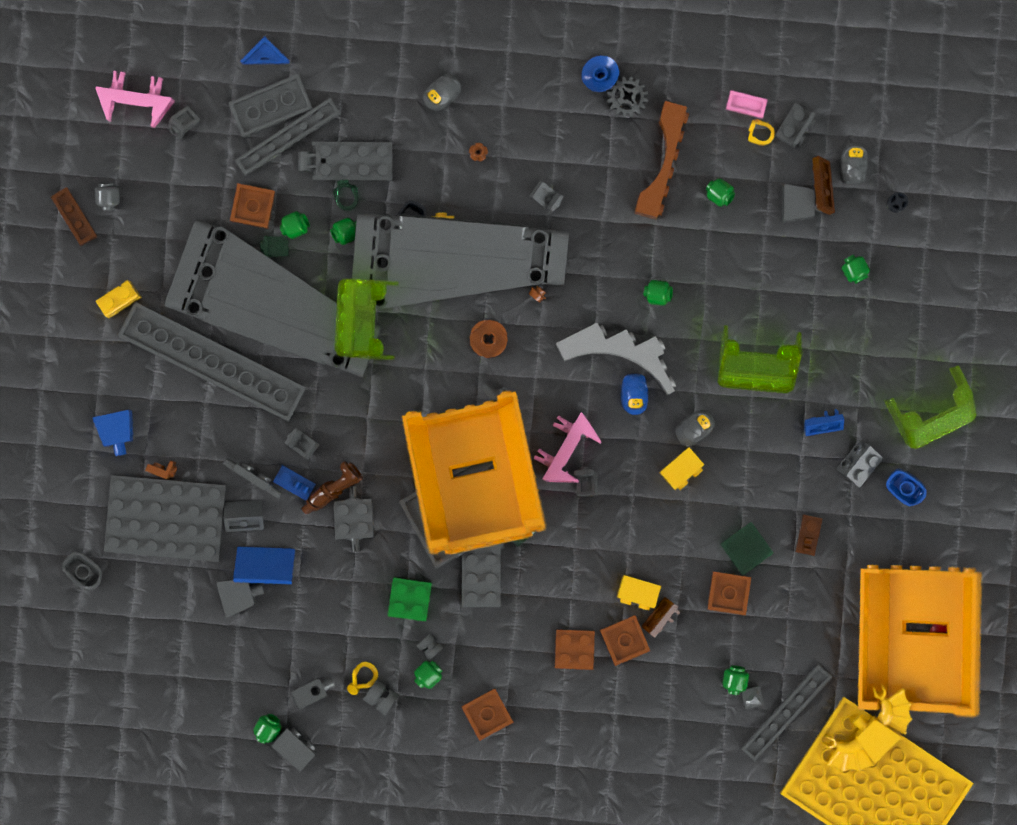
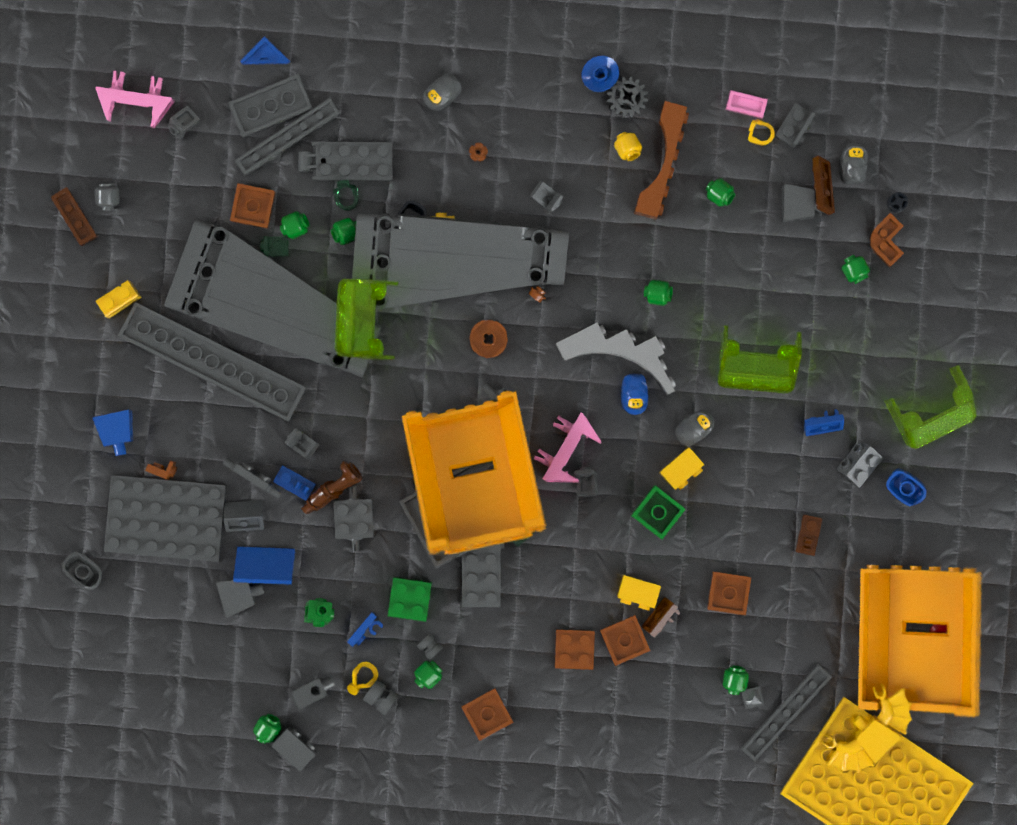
clear green plate [720,522,774,575] -> none
none -> green brick [304,598,334,627]
none -> blue plate [347,612,383,647]
none -> yellow head [614,132,642,161]
none -> green brick [630,485,686,540]
none -> dark orange plate [870,213,904,267]

